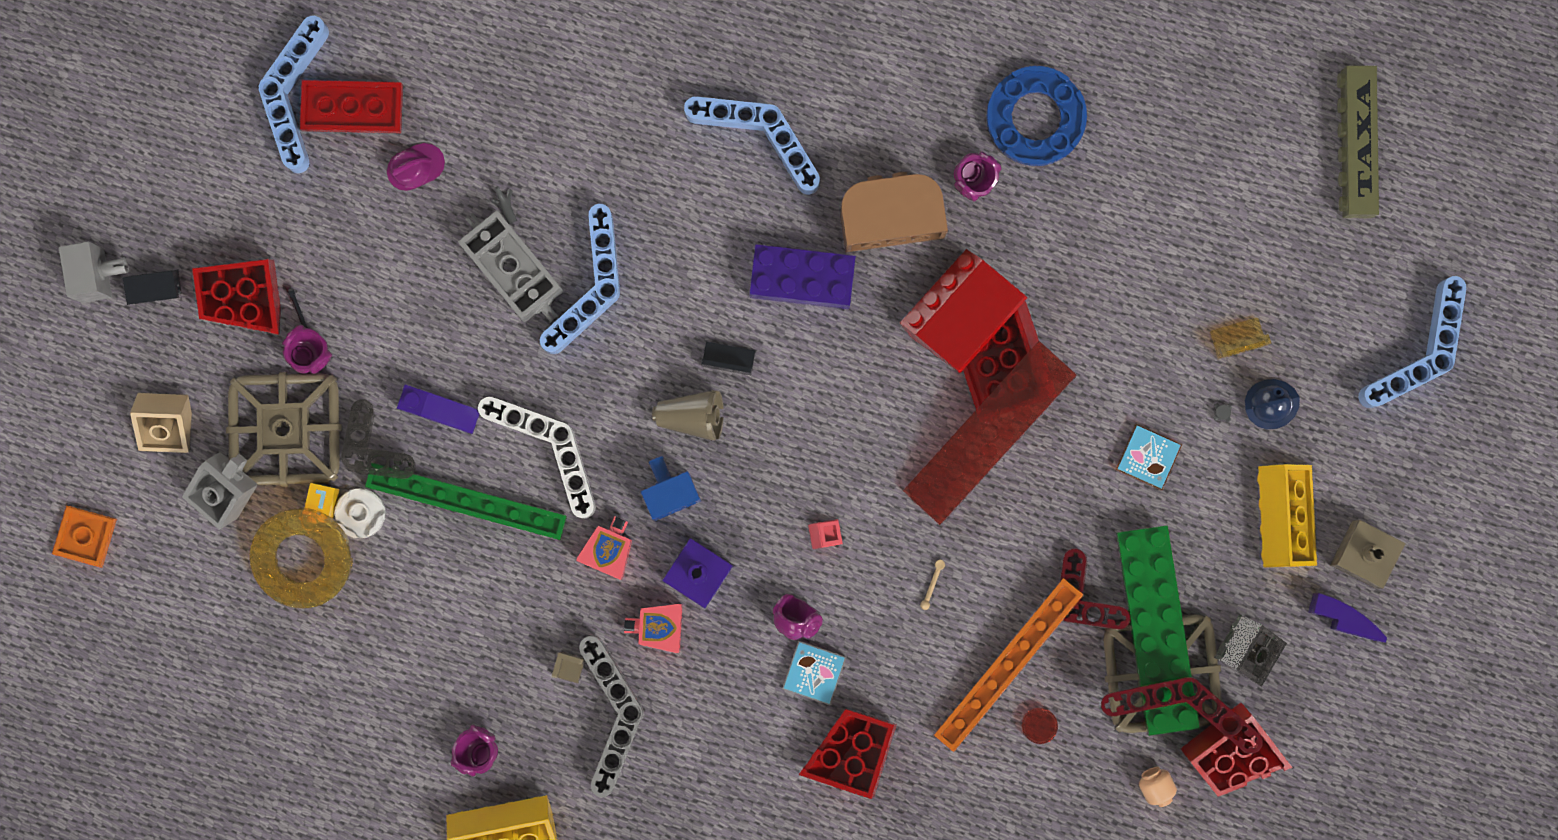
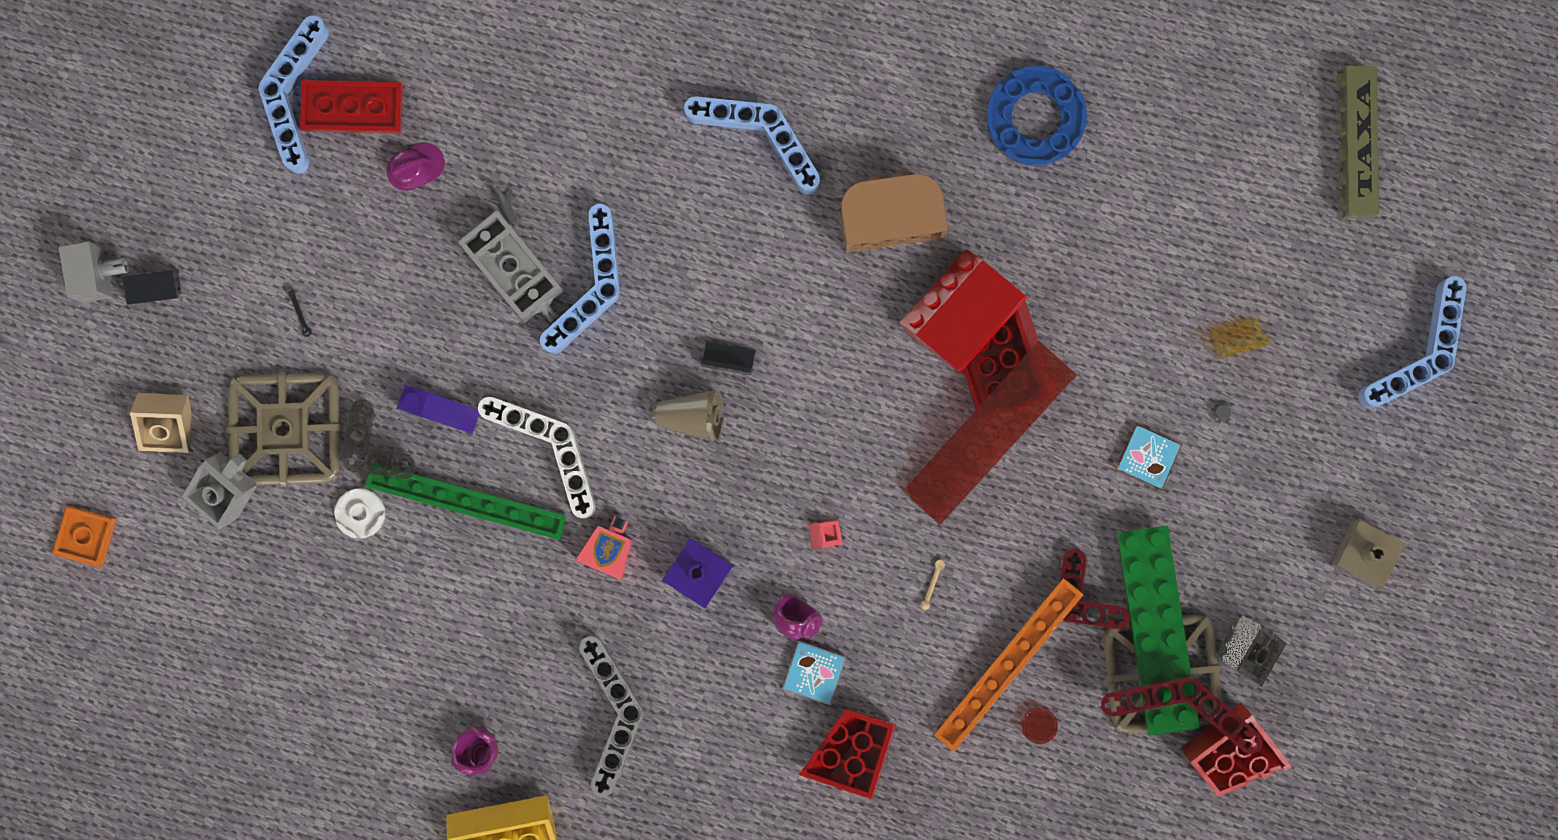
red wedge [192,259,281,335] -> none
clear yellow plate [250,508,353,608] -> none
magenta hair [282,325,332,374] -> none
yellow brick [303,483,340,522] -> none
dark tan panel [552,652,585,683] -> none
torso [624,604,682,653] -> none
blue brick [641,456,701,521] -> none
dark purple brick [750,244,856,309] -> none
magenta hair [954,151,1002,202] -> none
light nougat head [1139,767,1177,807] -> none
dark blue helmet [1244,379,1300,430] -> none
yellow slope [1257,464,1317,568] -> none
dark purple slope [1308,593,1387,643] -> none

